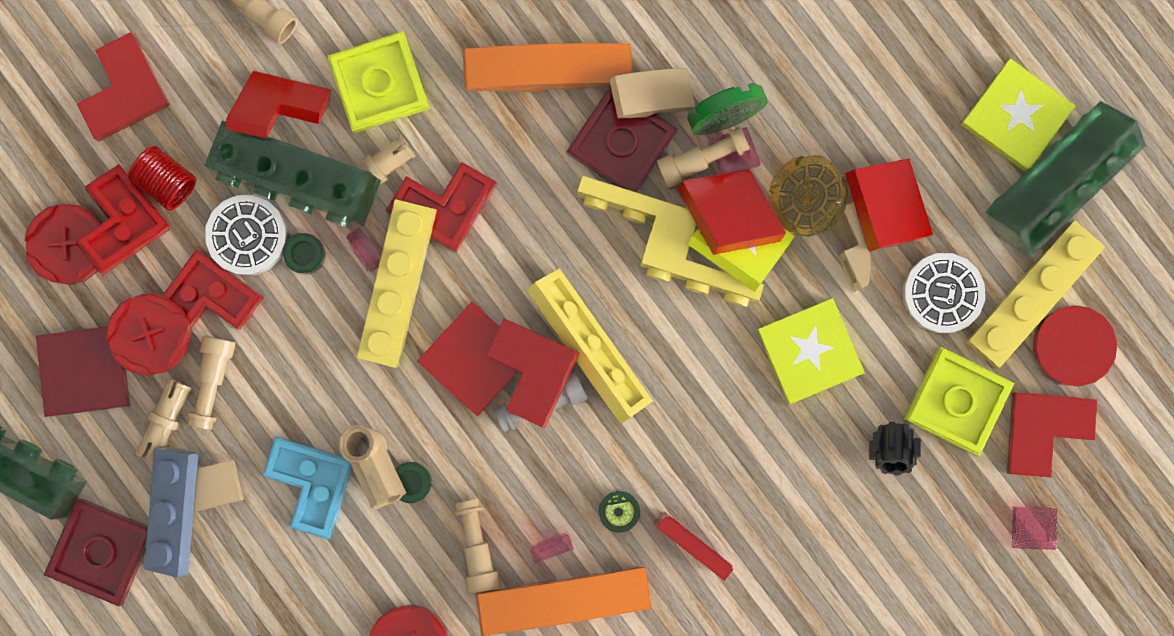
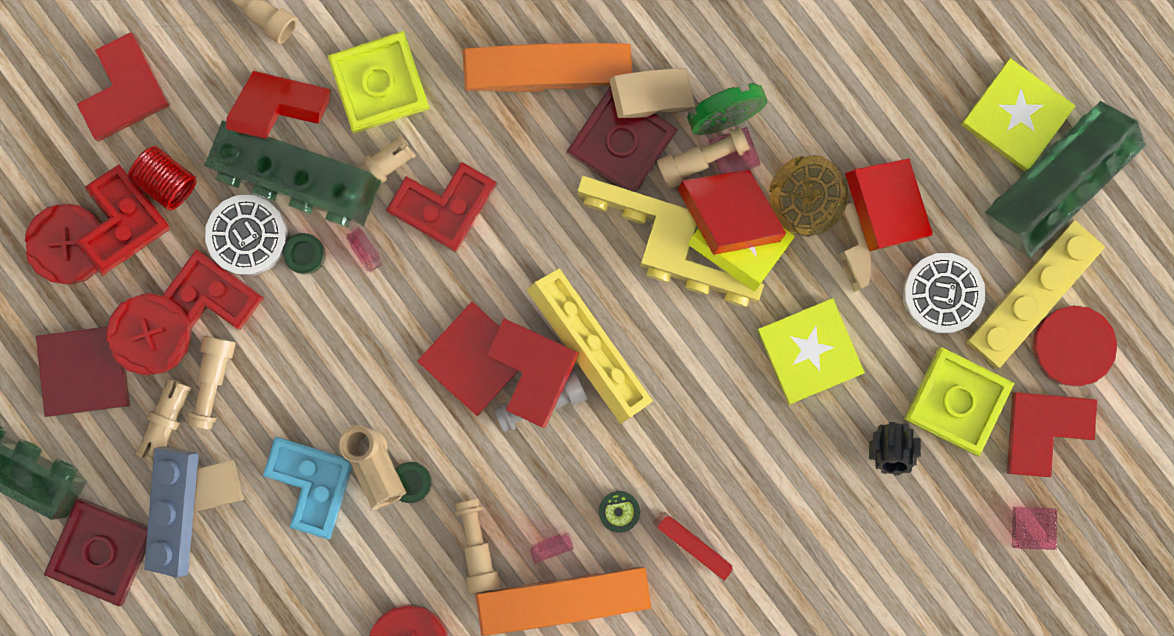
light yellow plate [357,199,437,368] -> none

